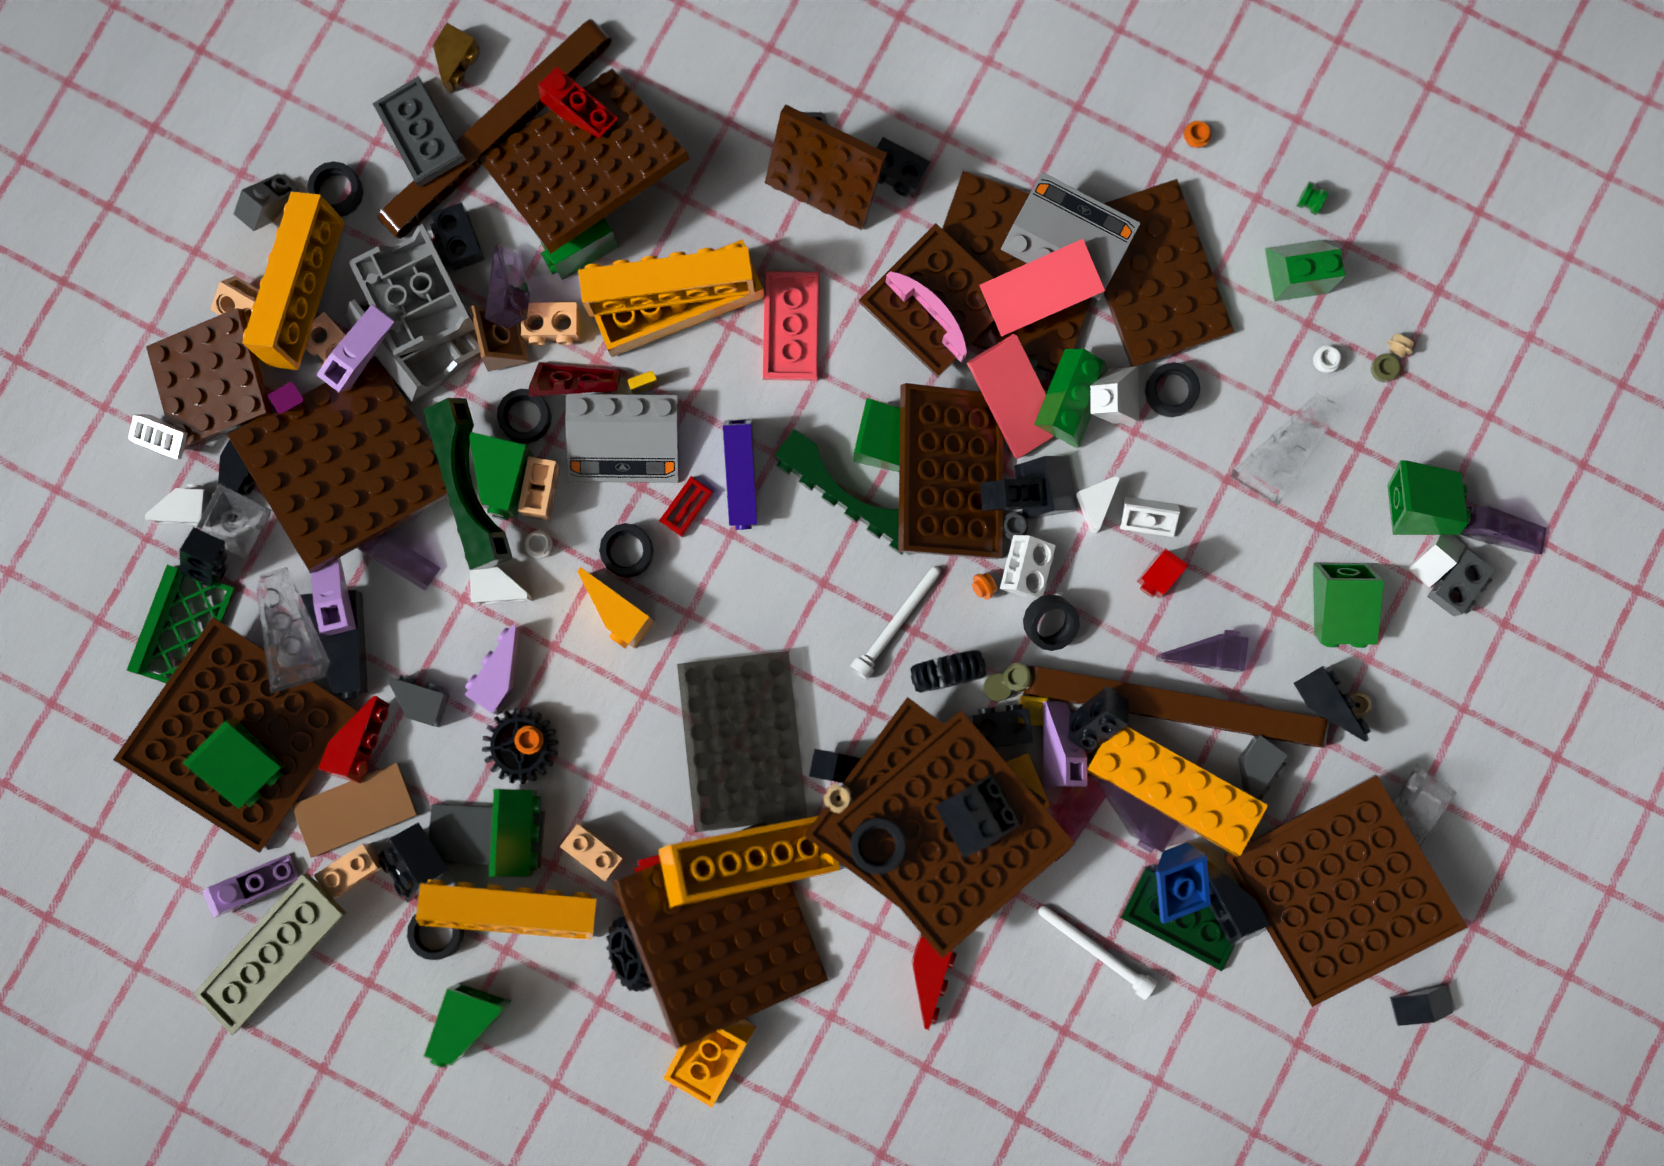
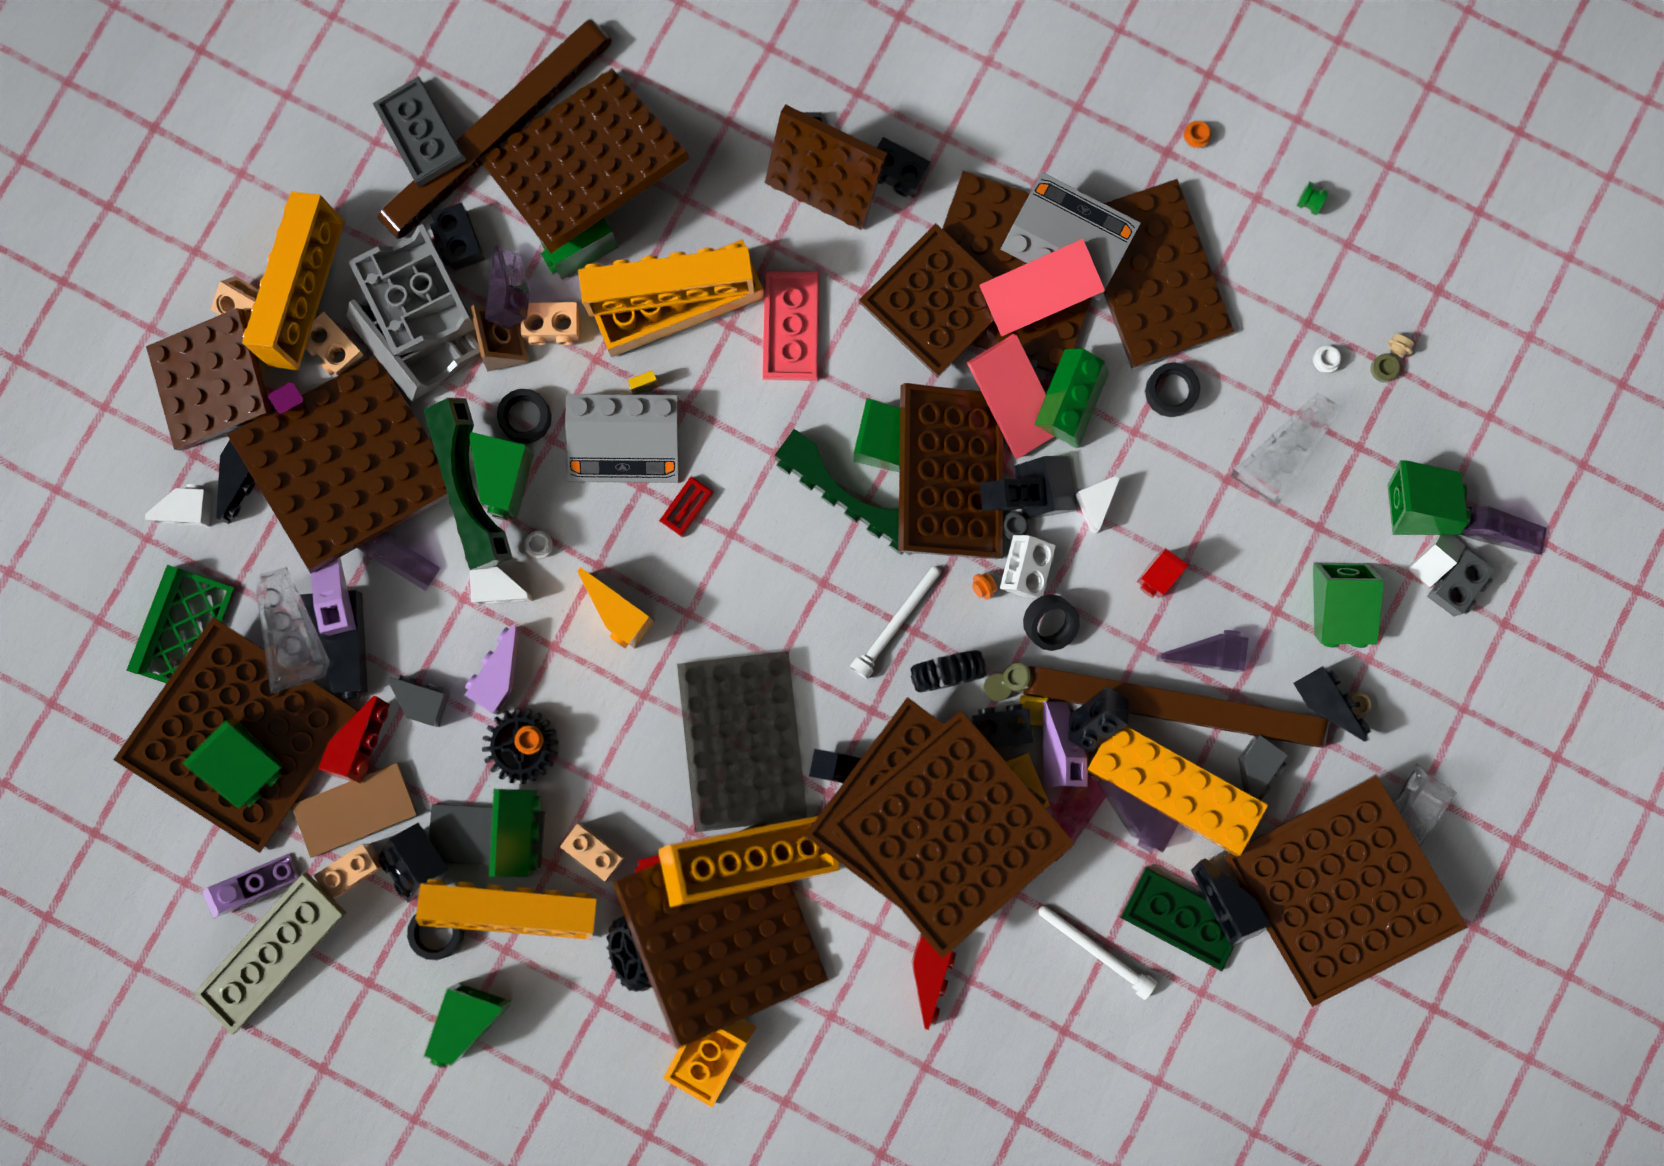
white slope [128,414,188,459] -> none
black brick [179,527,228,587] -> none
clear slope [196,483,272,559] -> none
dark grey slope [234,173,299,231] -> none
black tyre [307,161,364,217] -> none
lavender slope [316,304,396,392] -> none
pearl gold slope [433,23,479,93] -> none
light nougat brick [518,456,560,521] -> none
dark red wing [529,362,621,397] -> none
red slope [538,67,619,139] -> none
black tyre [599,523,654,578] -> none
dark purple slope [723,419,758,530] -> none
tan plate [824,784,853,813] -> none
black tyre [850,817,906,874] -> none
bright pink slope [886,271,967,362] -> none
black slope [935,774,1020,858] -> none
white slope [1090,366,1139,424] -> none
white slope [1120,497,1180,538] -> none
blue slope [1156,843,1211,924] -> none
green slope [1265,240,1345,302] -> none
black slope [1390,984,1454,1026] -> none

